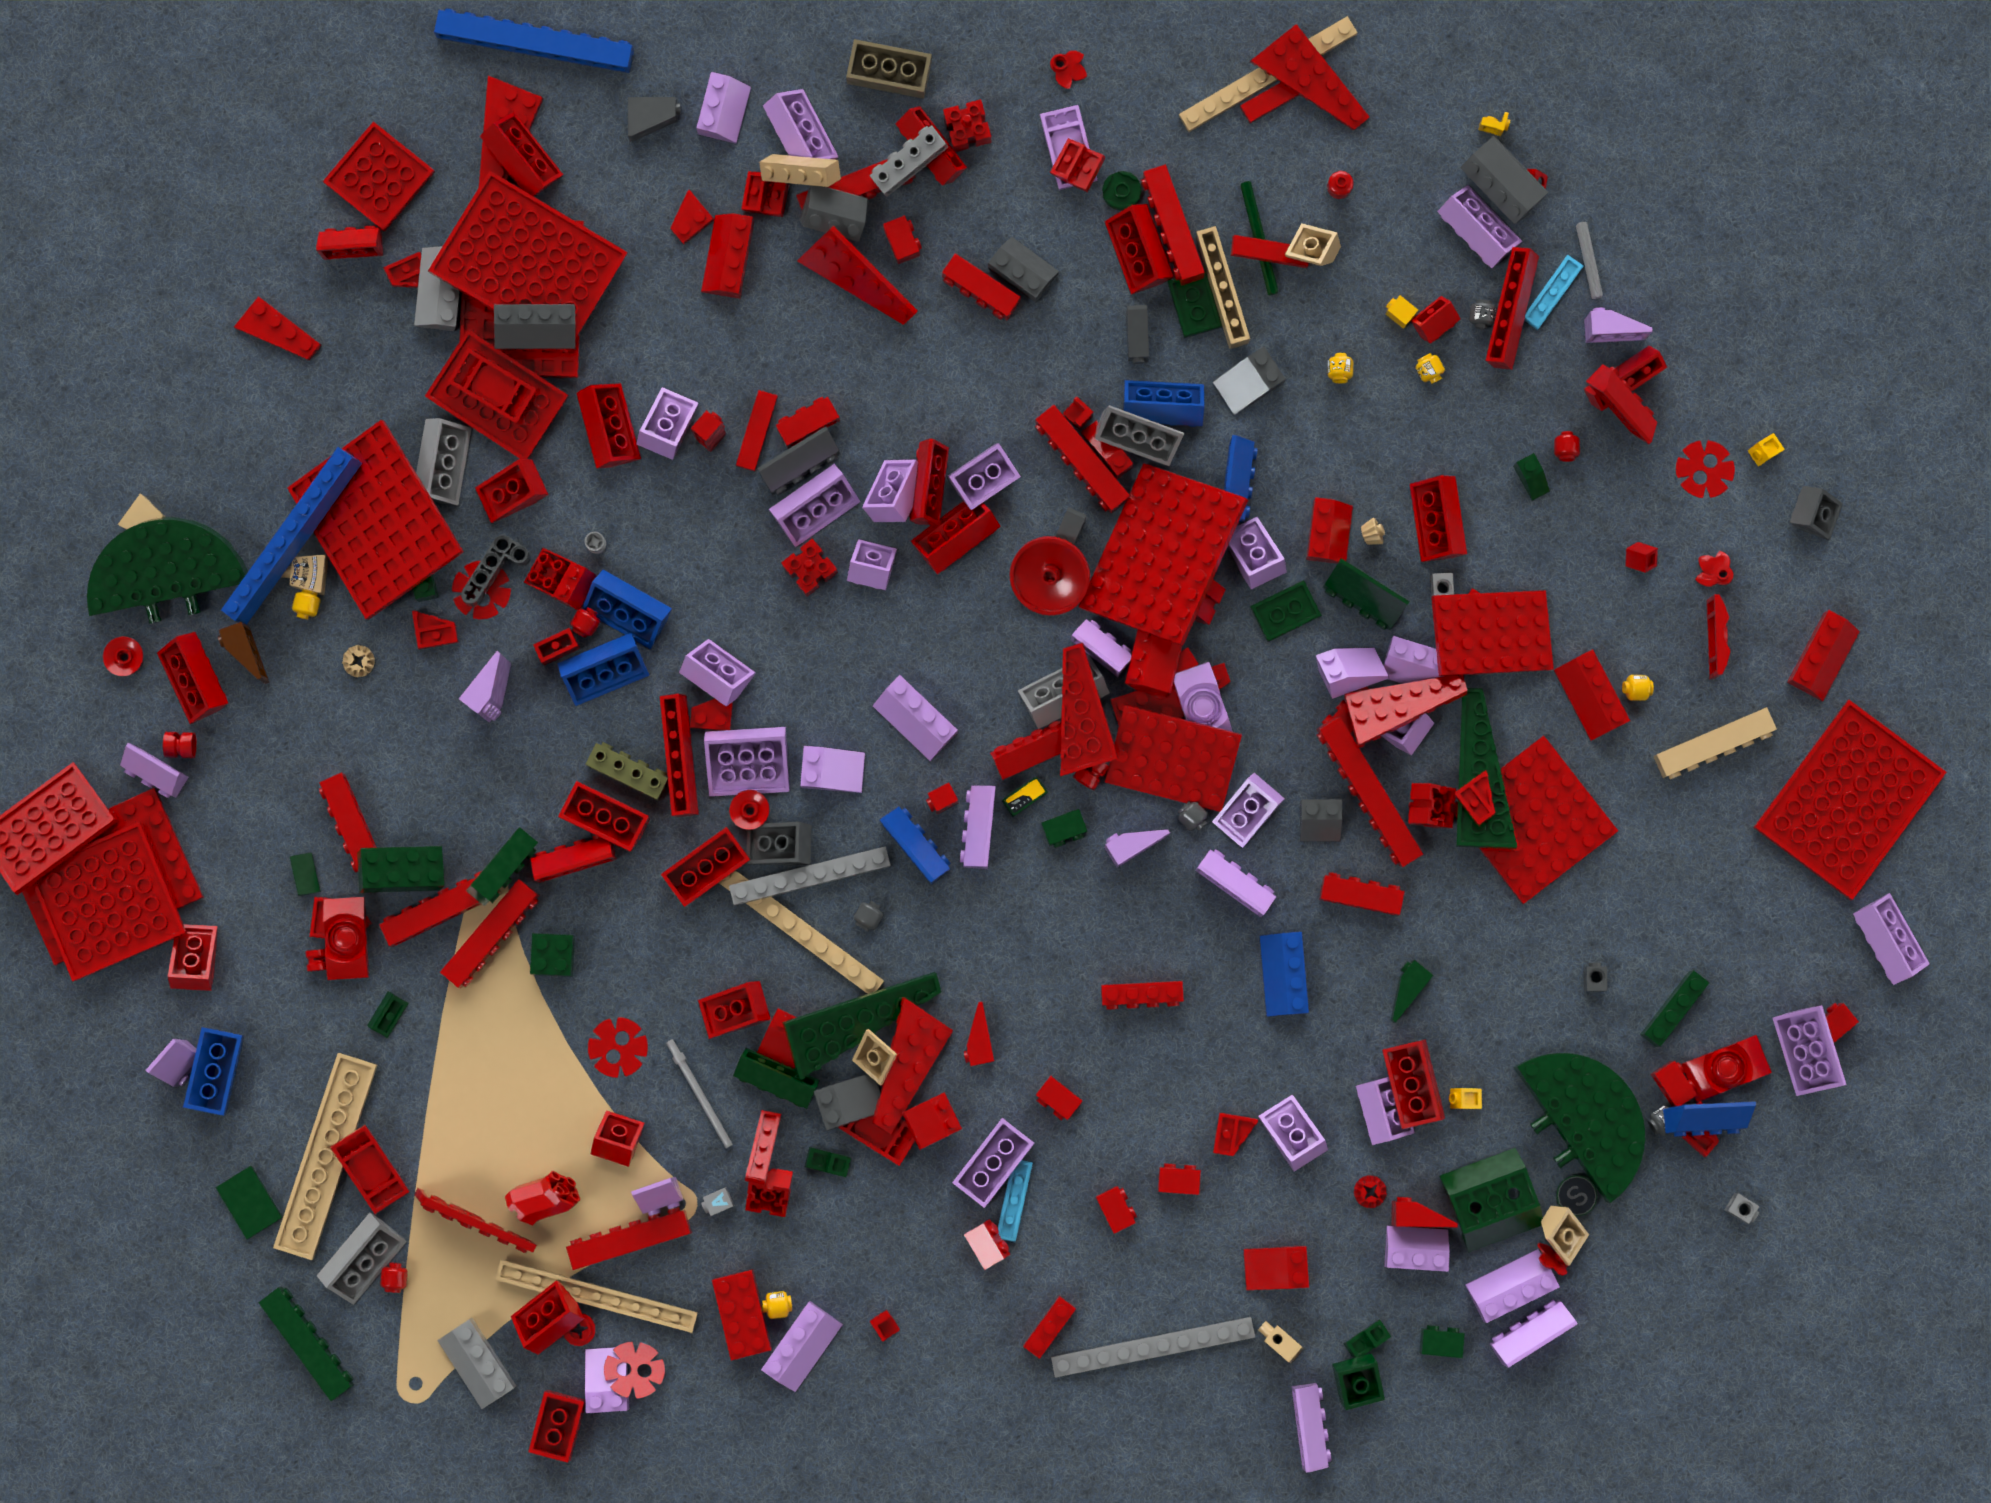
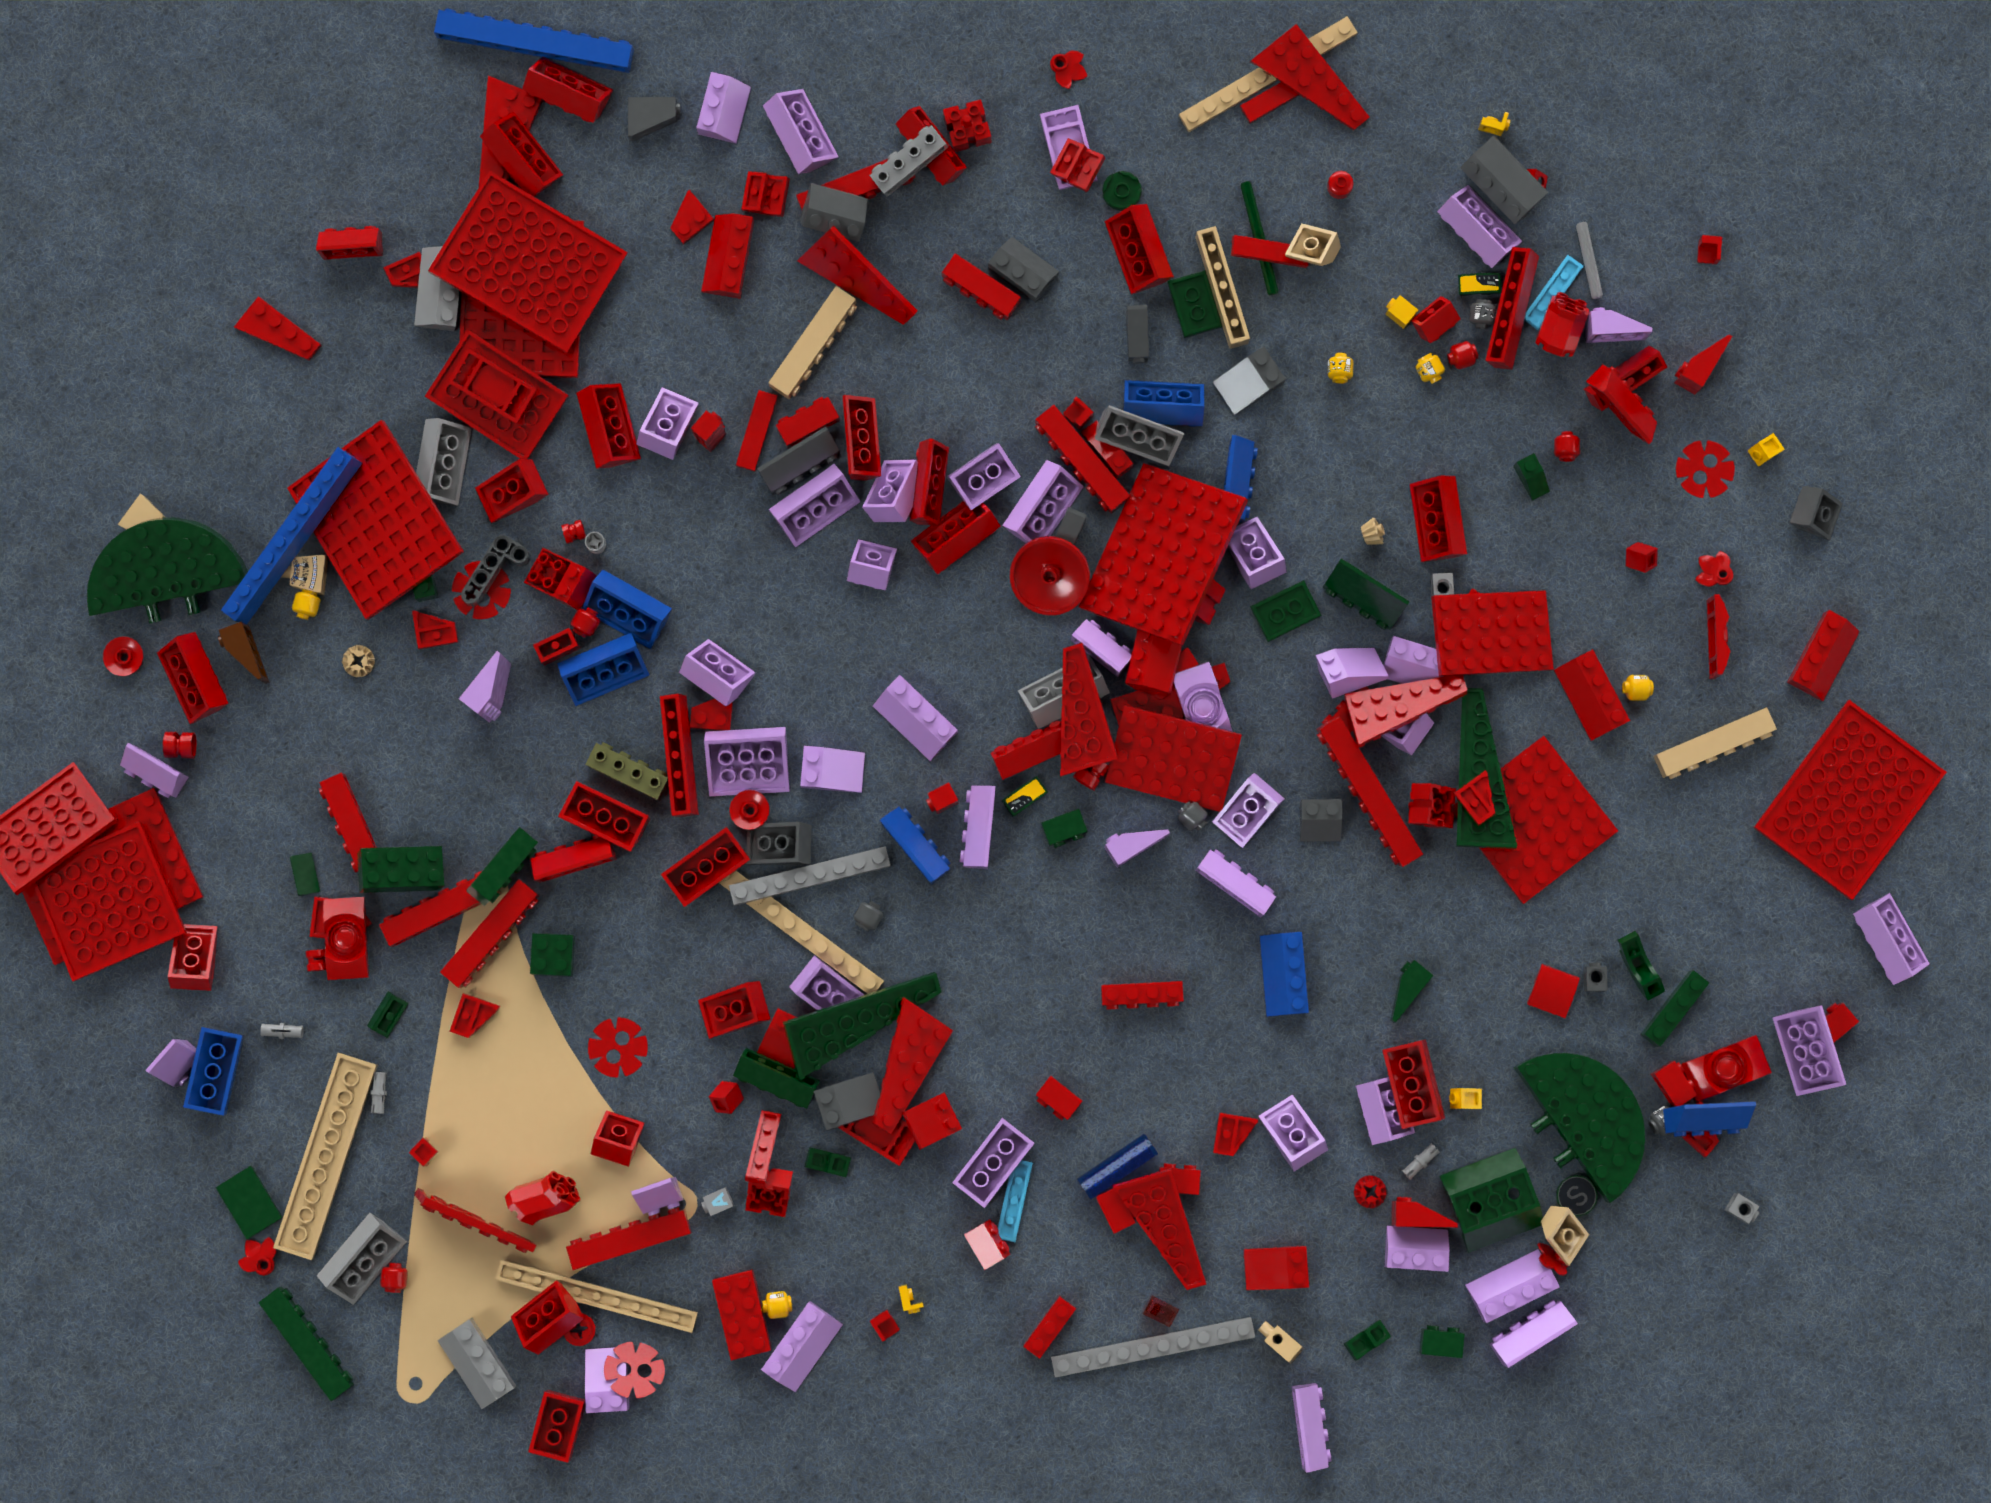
red plate [323,121,435,232] -> none
red slope [330,1125,409,1214] -> none
dark grey slope [494,304,575,349] -> none
light grey bar [666,1039,733,1148] -> none
tan brick [759,154,841,187] -> none
red brick [781,538,838,597] -> none
dark tan brick [846,39,932,99] -> none
tan slope [852,1029,897,1085] -> none
red brick [883,215,922,264] -> none
red slope [963,1002,994,1066] -> none
red brick [1141,164,1205,286] -> none
red slope [1306,497,1353,564] -> none
red brick [1319,872,1405,916] -> none
dark green brick [1332,1354,1385,1410] -> none
none -> red plate [238,1237,277,1276]
none -> light grey pin [261,1023,304,1039]
none -> light grey pin [370,1072,387,1114]
none -> red panel [409,1138,439,1167]
none -> red wing [449,993,500,1038]
none -> red slope [522,57,613,123]
none -> red wheel [561,519,586,544]
none -> red panel [709,1081,744,1114]
none -> tan brick [768,286,857,399]
none -> lavender slope [790,955,864,1010]
none -> red slope [843,395,881,481]
none -> yellow bracket [899,1284,924,1314]
none -> lavender slope [1002,460,1084,543]
none -> clear blue brick [1077,1134,1158,1199]
none -> red wing [1112,1168,1206,1290]
none -> clear red slope [1142,1294,1179,1327]
none -> light grey pin [1402,1143,1440,1180]
none -> red head [1447,341,1478,370]
none -> slope [1458,273,1502,296]
none -> red slope [1527,964,1580,1018]
none -> red brick [1535,292,1589,357]
none -> dark green arch [1618,931,1665,1001]
none -> red slope [1674,334,1733,395]
none -> red panel [1697,235,1722,265]

